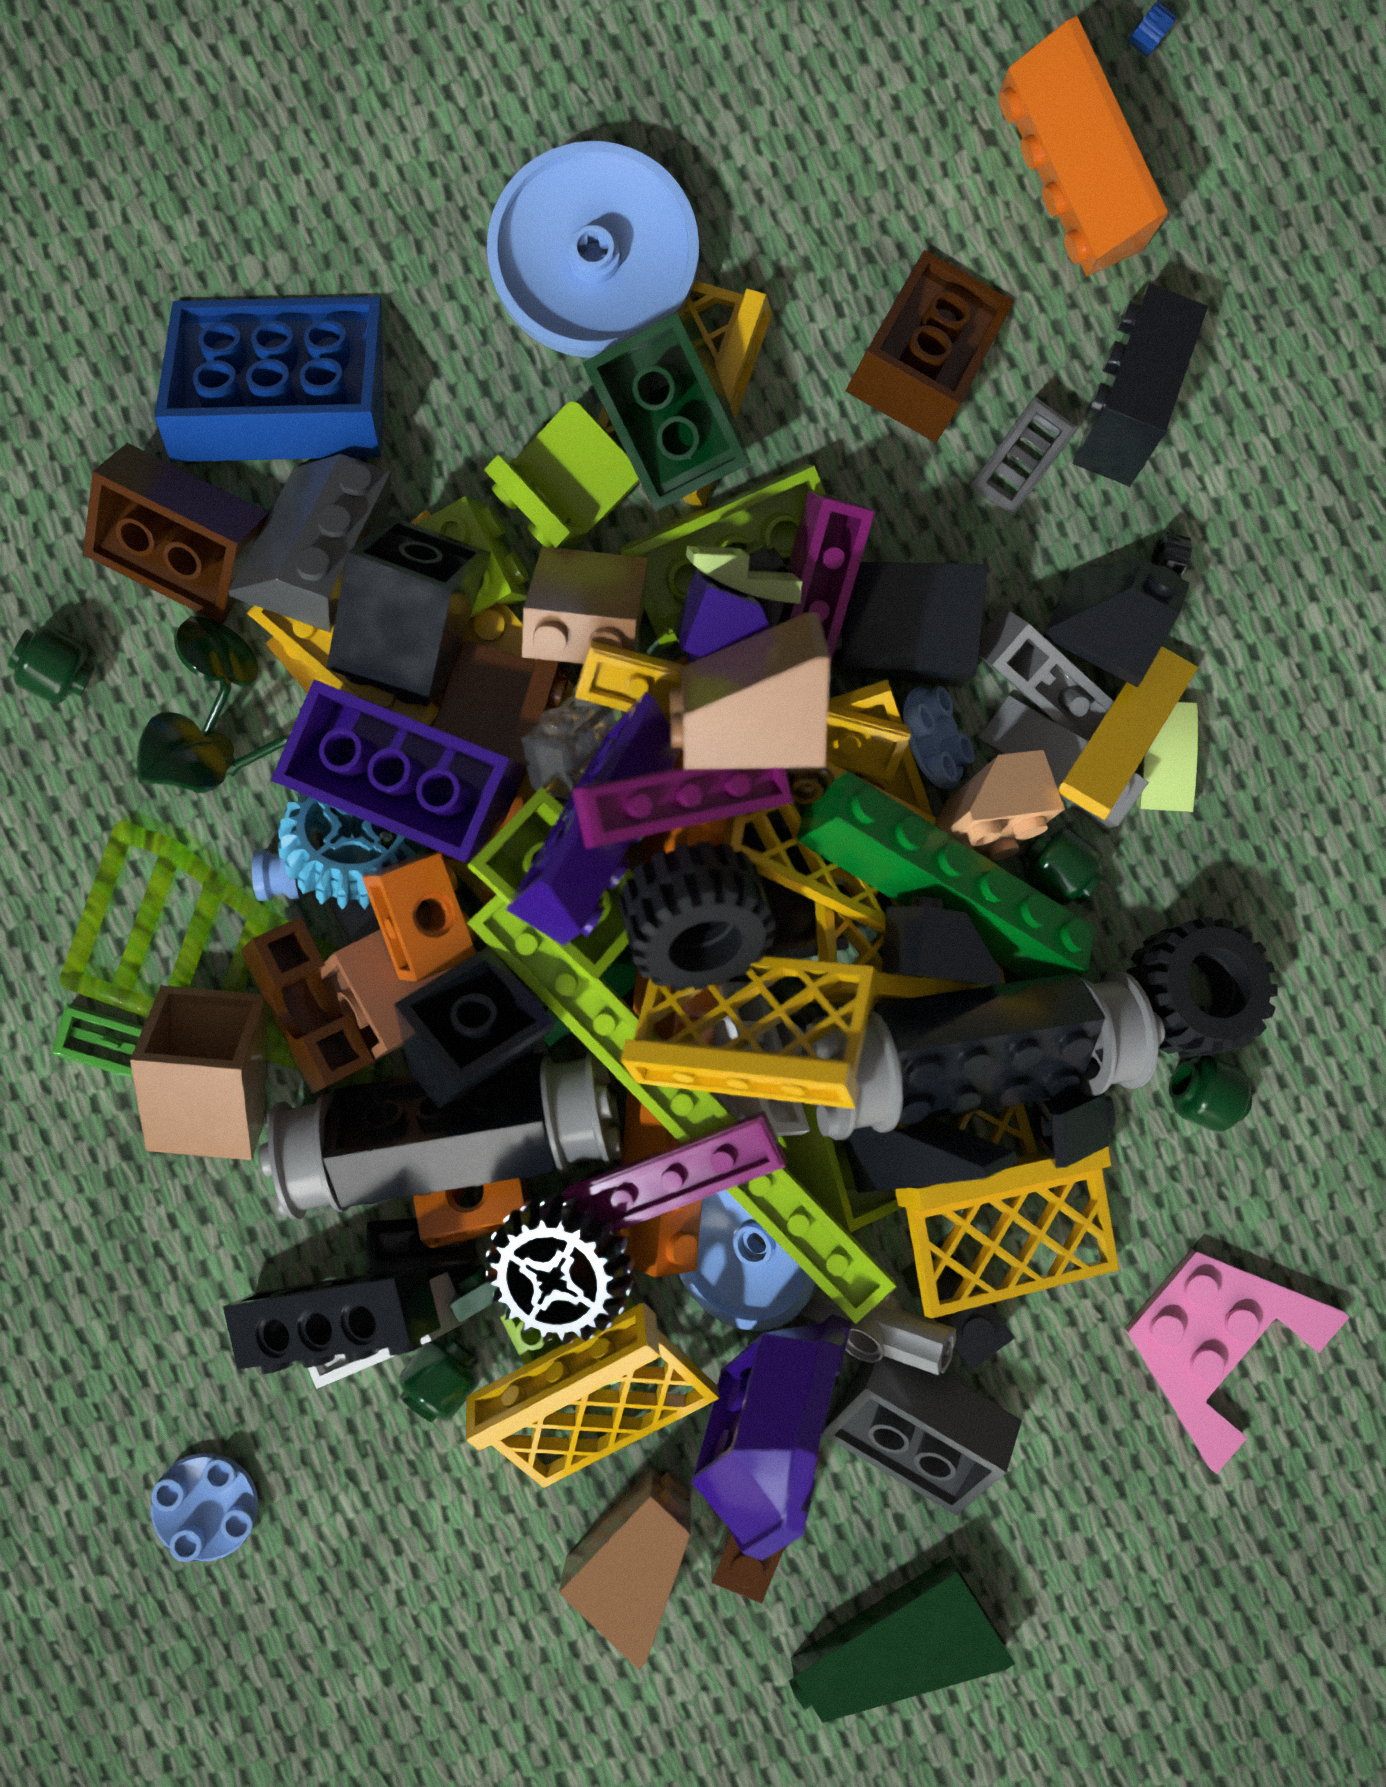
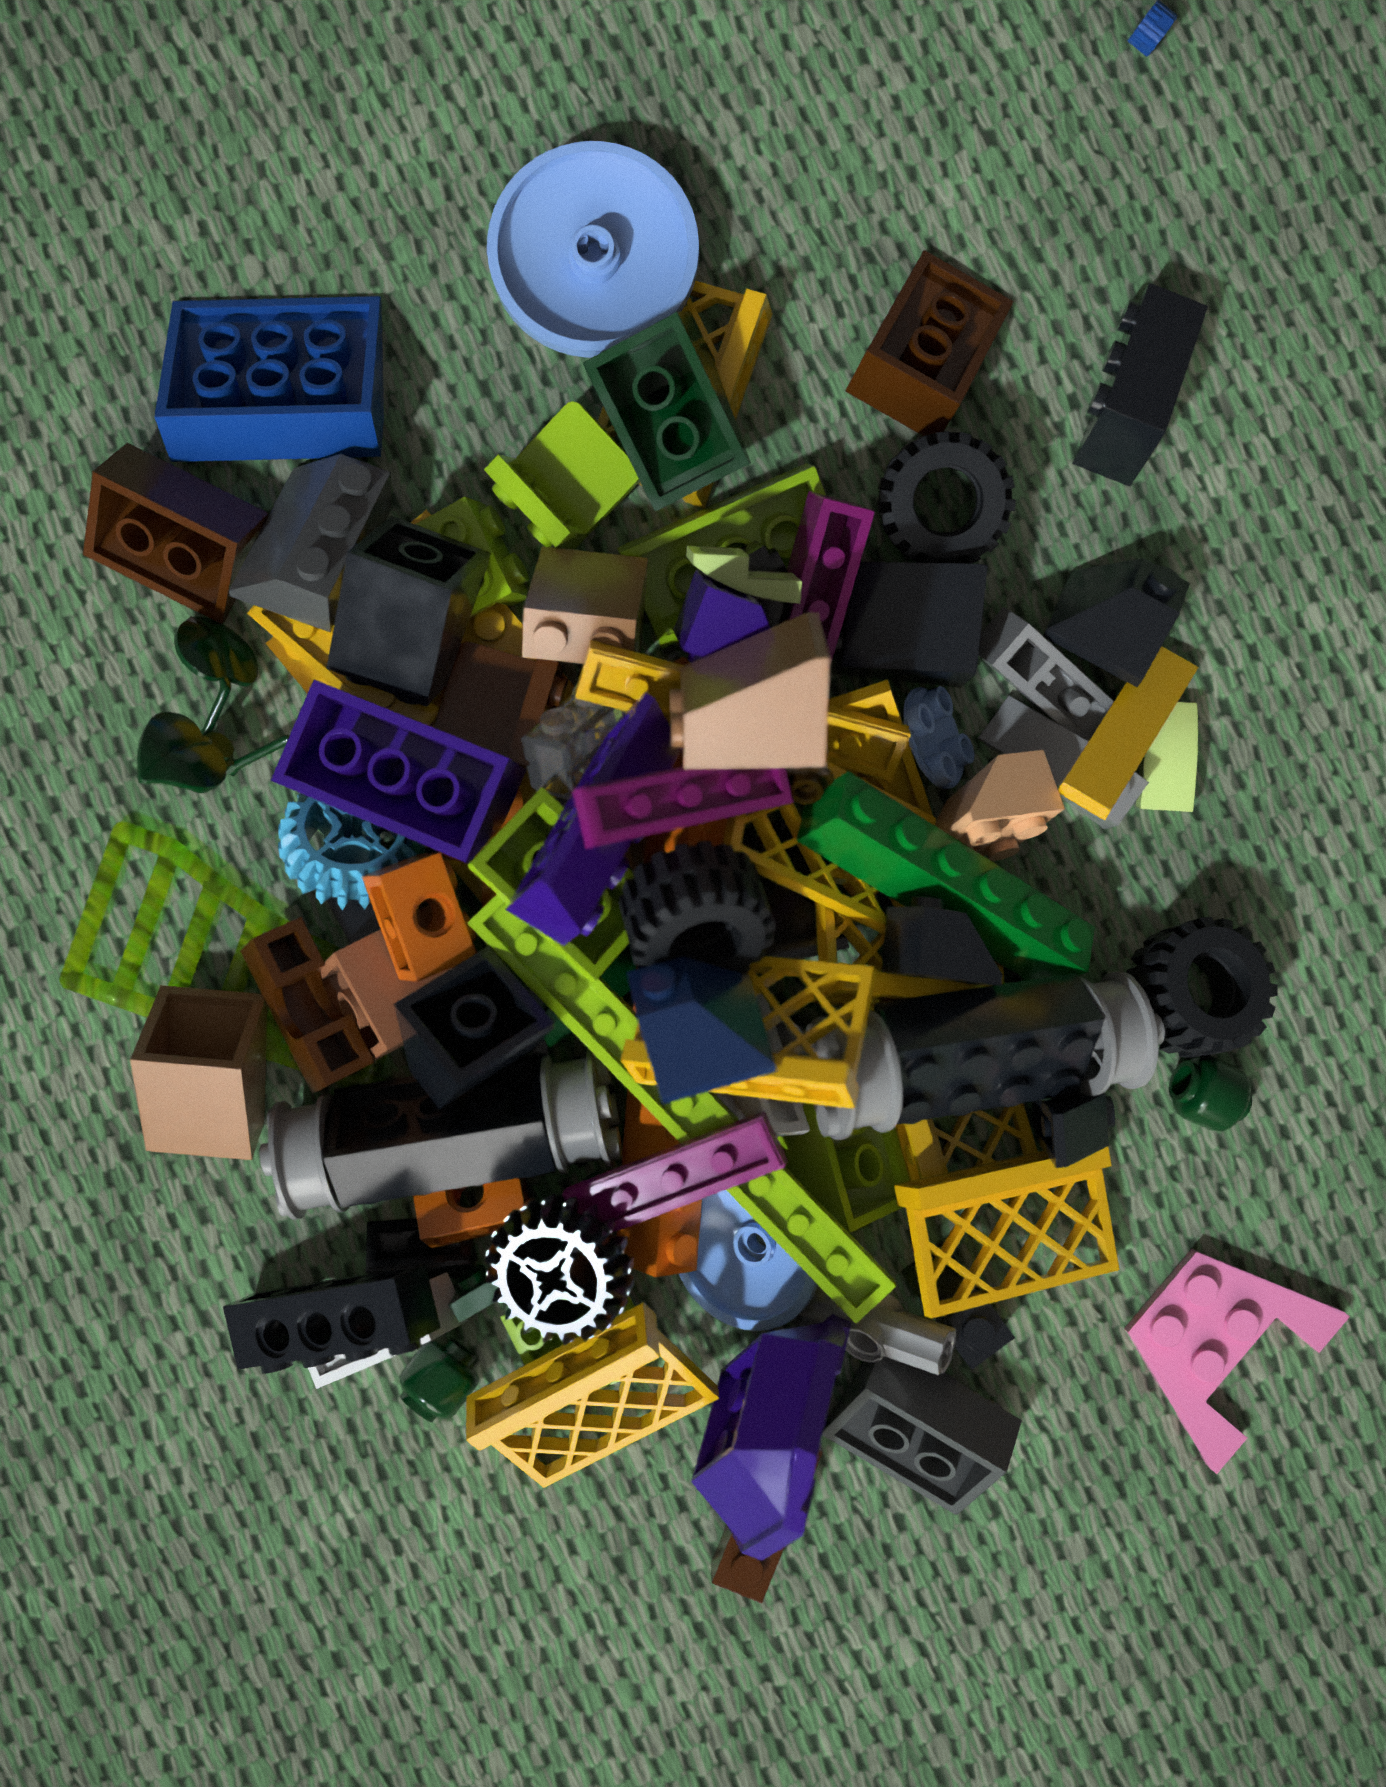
dark green head [8,625,95,704] -> none
bright green tile [51,1003,144,1079] -> none
light blue dish [151,1453,258,1562] -> none
light blue wheel [252,848,304,901] -> none
medium nougat slope [559,1466,691,1670] -> none
dark green slope [789,1556,1015,1723] -> none
black slope [843,1118,1018,1193] -> none
flat silver slope [971,397,1078,516] -> none
orange slope [999,16,1168,277] -> none
dark green head [1023,827,1105,906] -> none
black axle [1151,531,1192,578] -> none
none -> dark blue slope [627,956,777,1104]
none -> black tyre [877,431,1016,564]

